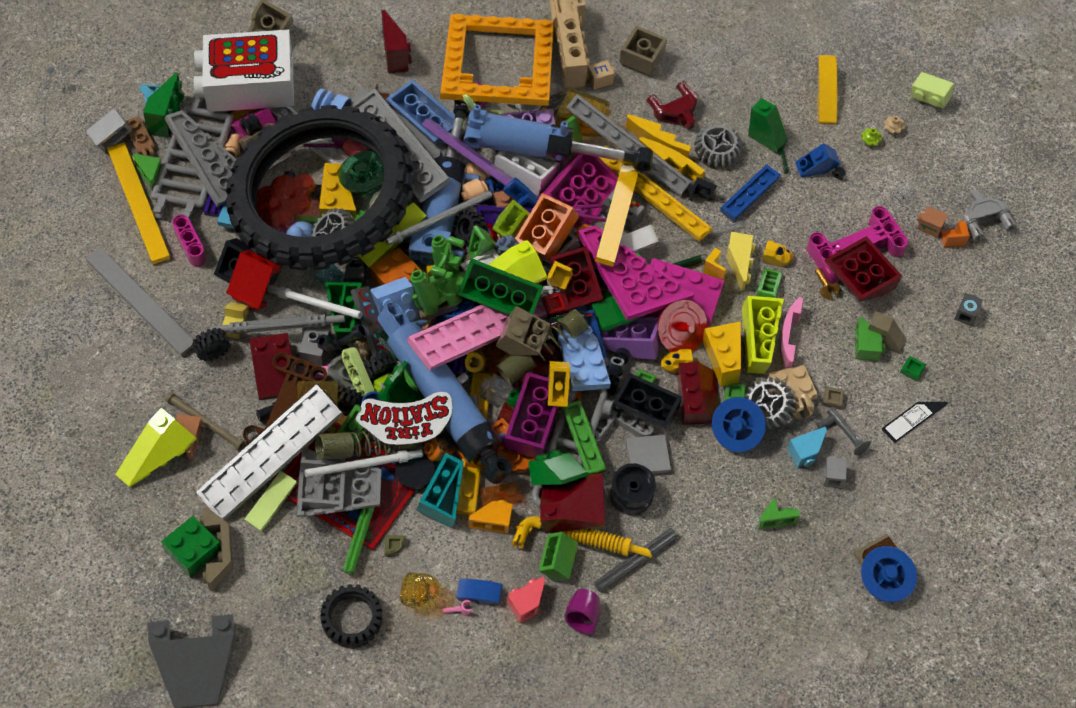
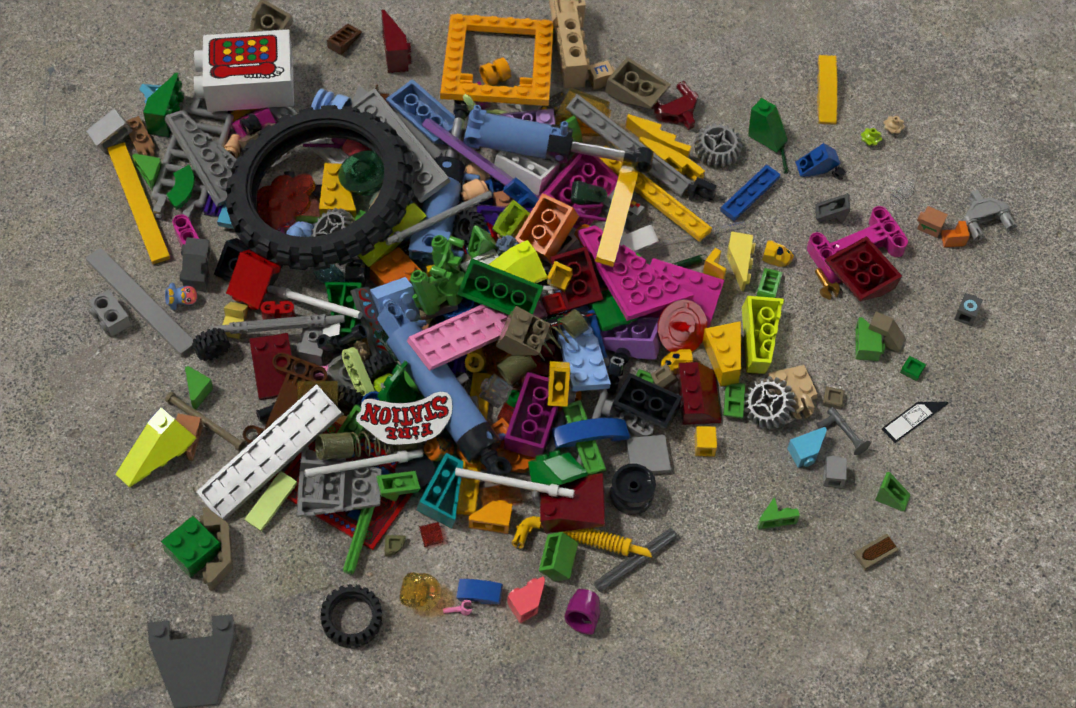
dark tan brick [619,26,667,76] -> none
blue wheel [712,397,766,452] -> none
bright pink slope [780,297,803,369] -> none
blue wheel [861,546,917,602] -> none
yellowish green brick [912,72,954,109] -> none
none -> light grey brick [89,289,131,337]
none -> animal [165,283,197,310]
none -> green tile [166,165,195,210]
none -> dark grey brick [180,237,211,292]
none -> bright green slope [185,366,213,409]
none -> red piece [260,301,296,320]
none -> white sticker [323,323,340,337]
none -> reddish brown slope [327,24,362,56]
none -> bright green slope [376,471,420,501]
none -> clear red tile [419,522,444,547]
none -> white bar [455,468,575,498]
none -> light orange wheel [479,57,511,86]
none -> blue slope [551,418,630,448]
none -> clear green piece [570,181,607,205]
none -> dark tan slope [605,57,671,109]
none -> dark tan panel [651,364,679,389]
none -> yellow panel [694,426,717,456]
none -> dark grey slope [815,193,851,223]
none -> bright green slope [875,472,911,511]

